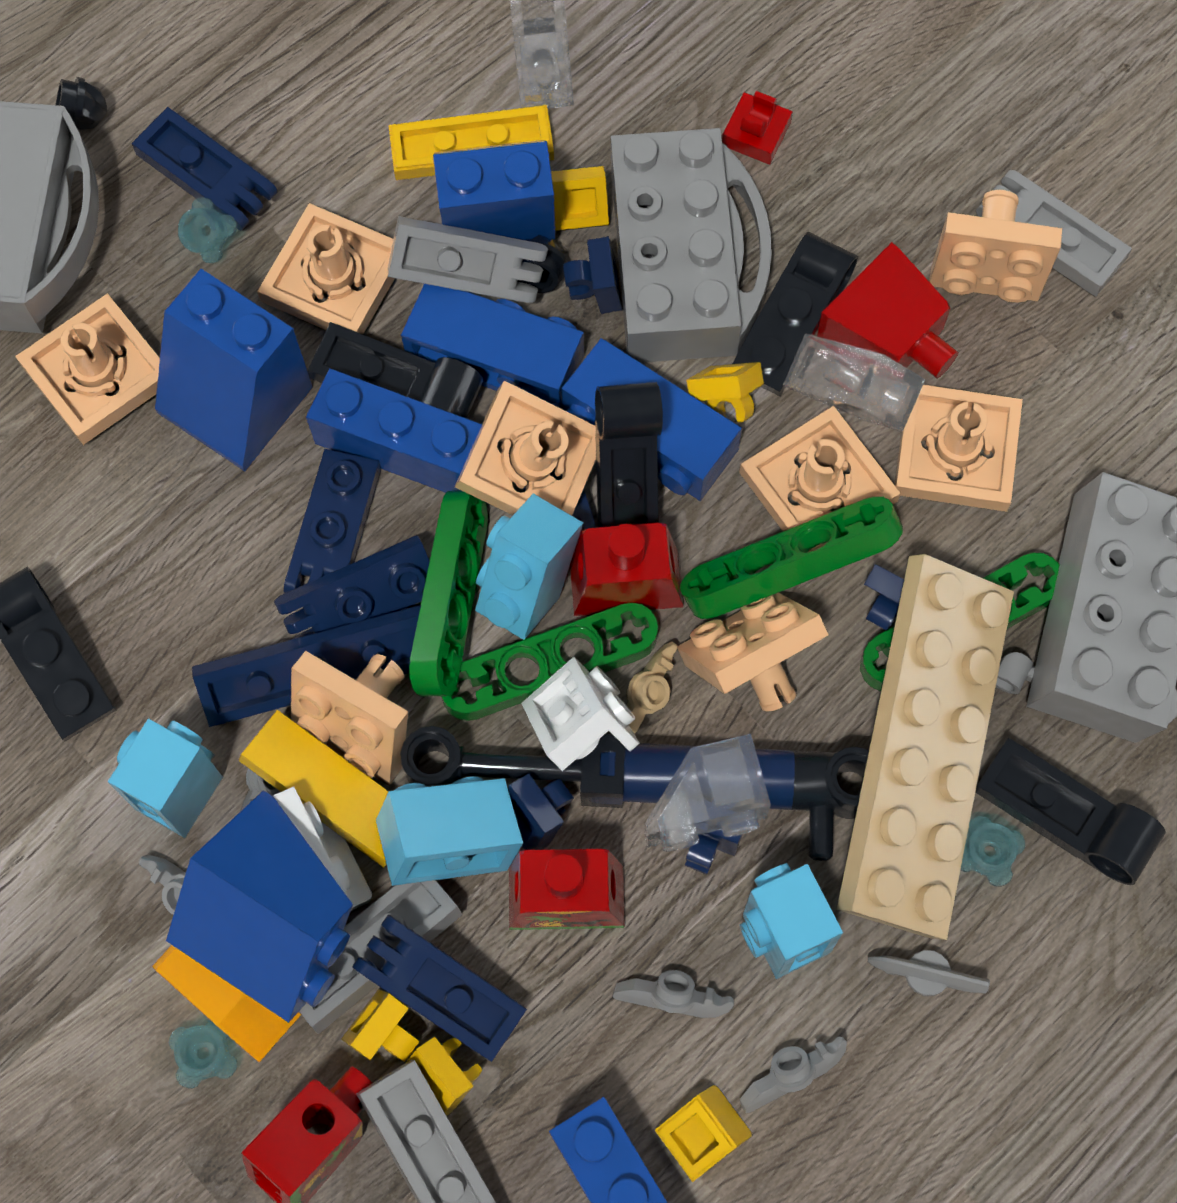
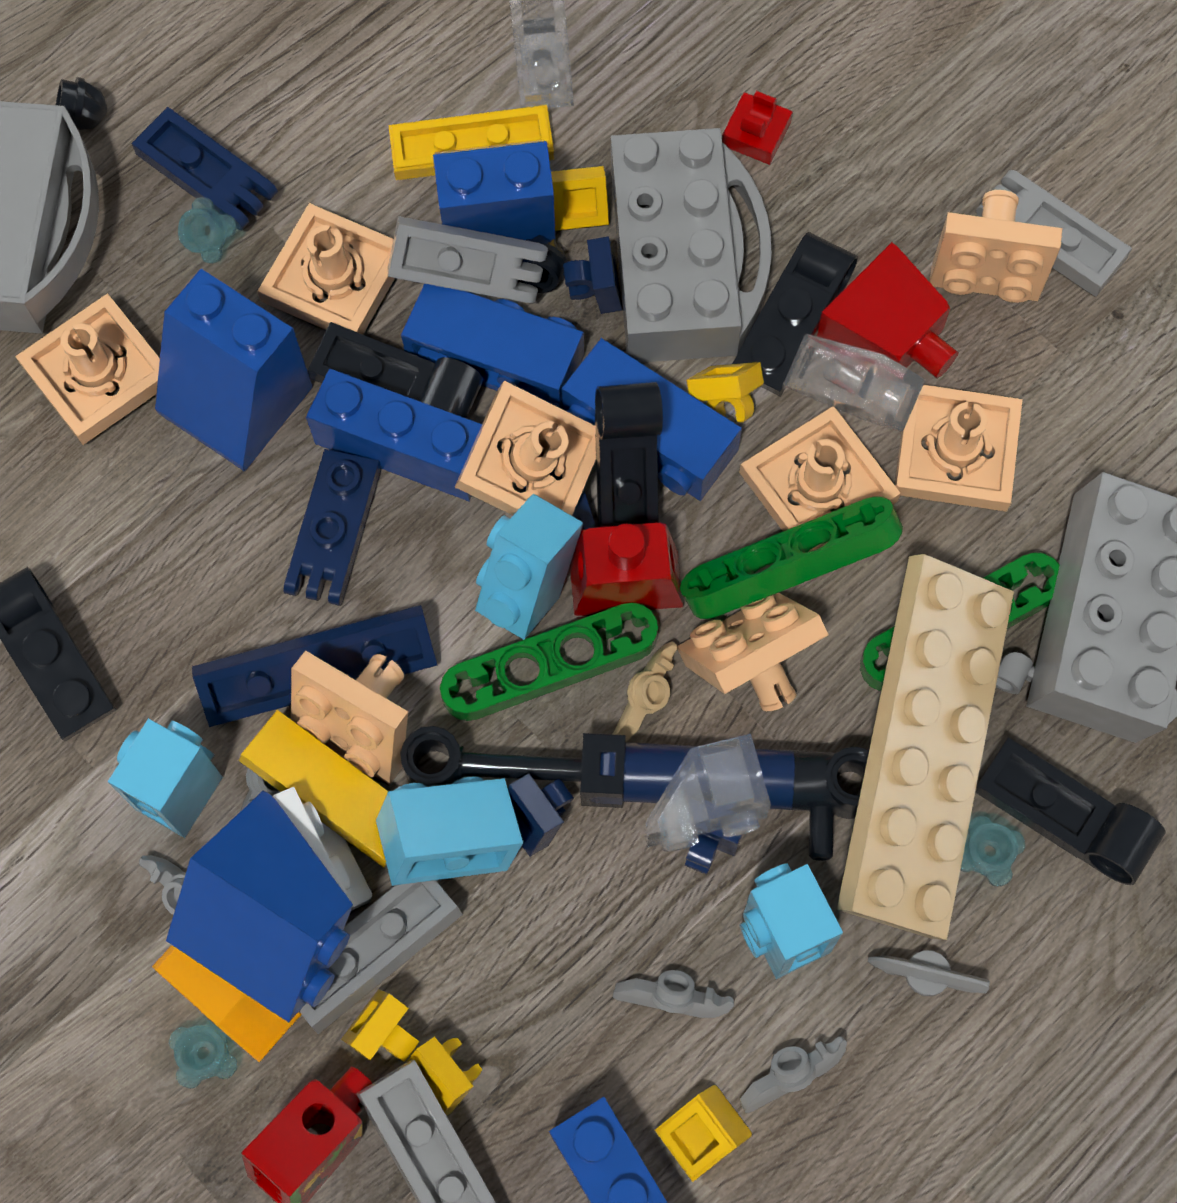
dark blue hinge [274,535,430,639] -> none
dark blue hinge [352,914,527,1062] -> none
green beam [409,490,488,697] -> none
red torso [509,849,624,930] -> none
white bracket [521,657,640,771] -> none
dark blue tile [864,564,904,630] -> none

